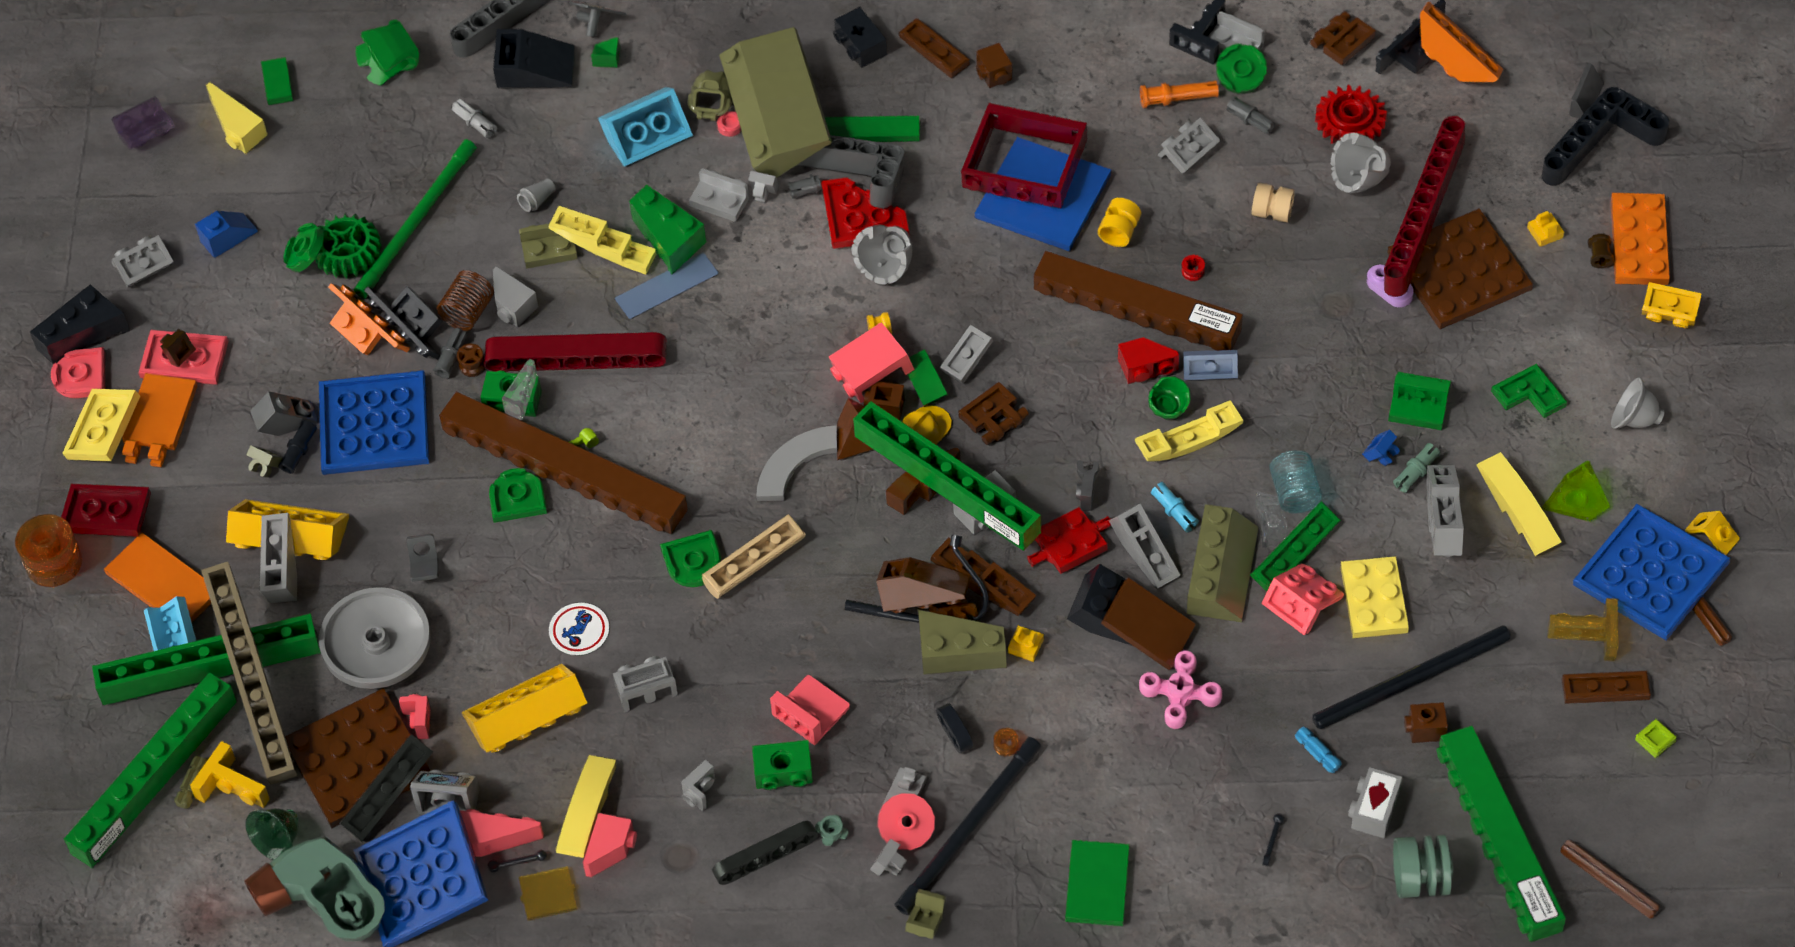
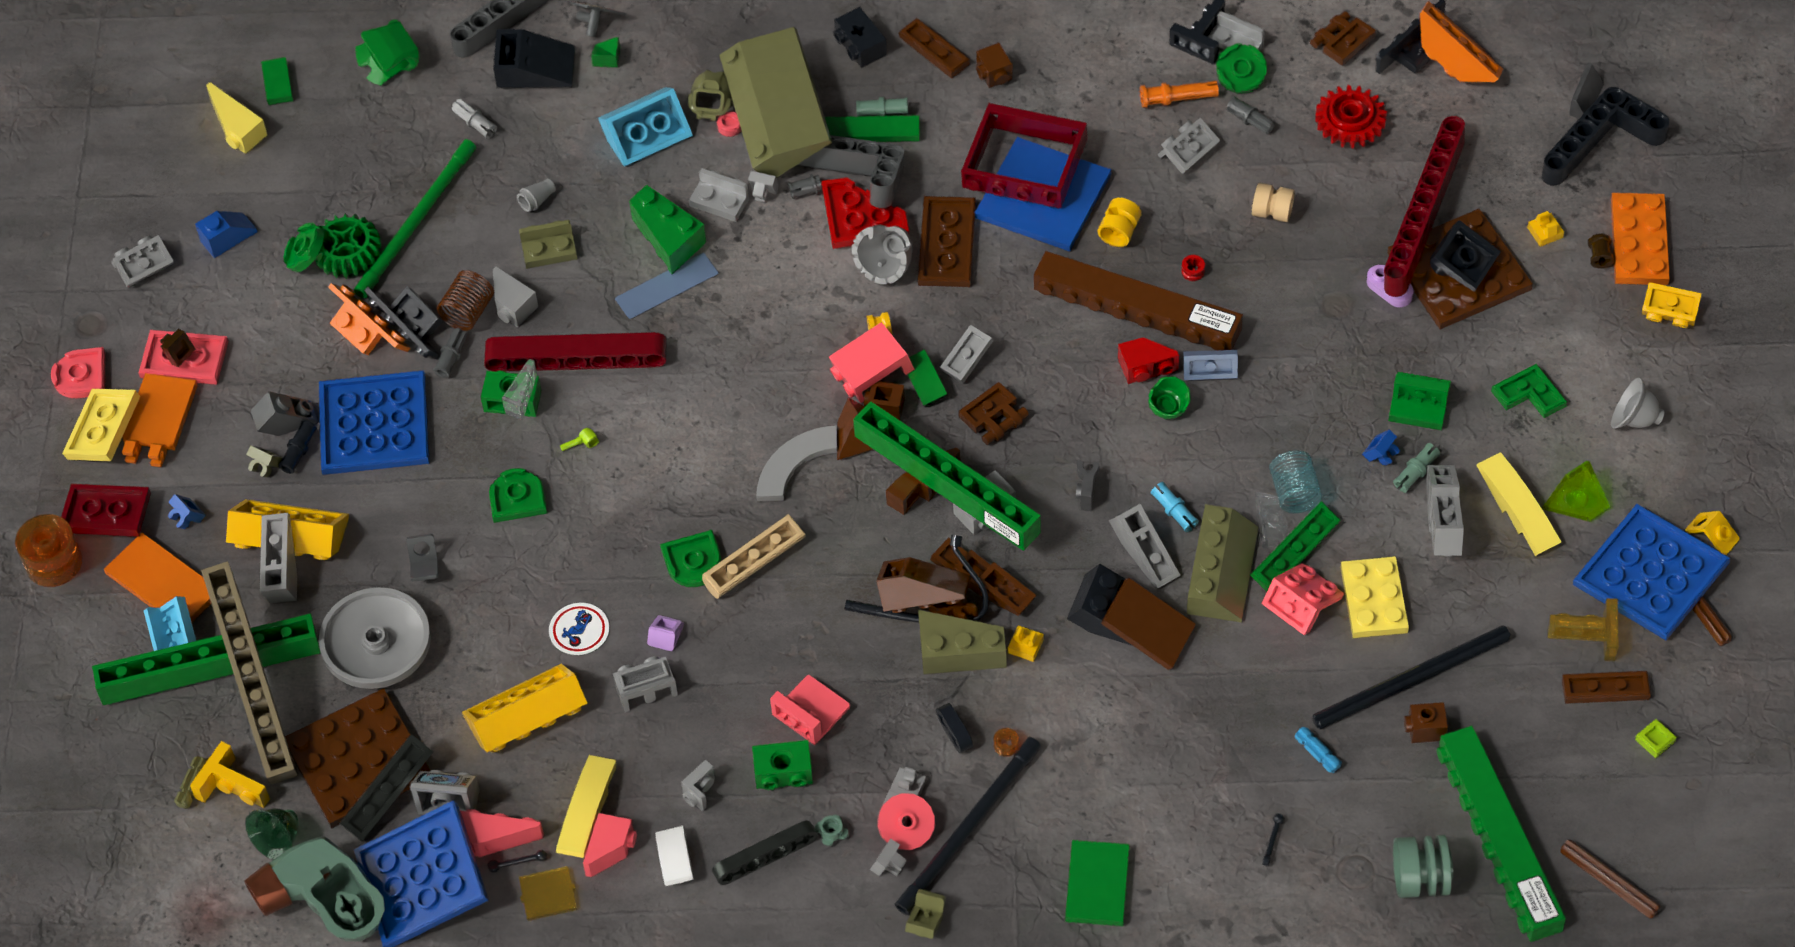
black wedge [30,284,130,364] -> none
green brick [64,672,237,868] -> none
clear purple bracket [112,97,175,149] -> none
coral bracket [399,694,431,739] -> none
reddish brown brick [439,392,688,534] -> none
reddish brown wheel [457,344,485,377] -> none
light yellow slope [549,206,656,275] -> none
yellow piece [902,405,952,445] -> none
red plate [1027,507,1112,574] -> none
light yellow slope [1135,400,1243,461] -> none
bright pink gear [1139,651,1222,729] -> none
light grey hair [1331,133,1391,193] -> none
brick [1348,767,1402,838] -> none
none -> blue tile [168,494,206,529]
none -> lavender slope [647,615,684,651]
none -> white slope [655,826,693,886]
none -> sand green pin [856,97,909,117]
none -> reddish brown tile [918,196,976,287]
none -> black slope [1430,220,1500,291]

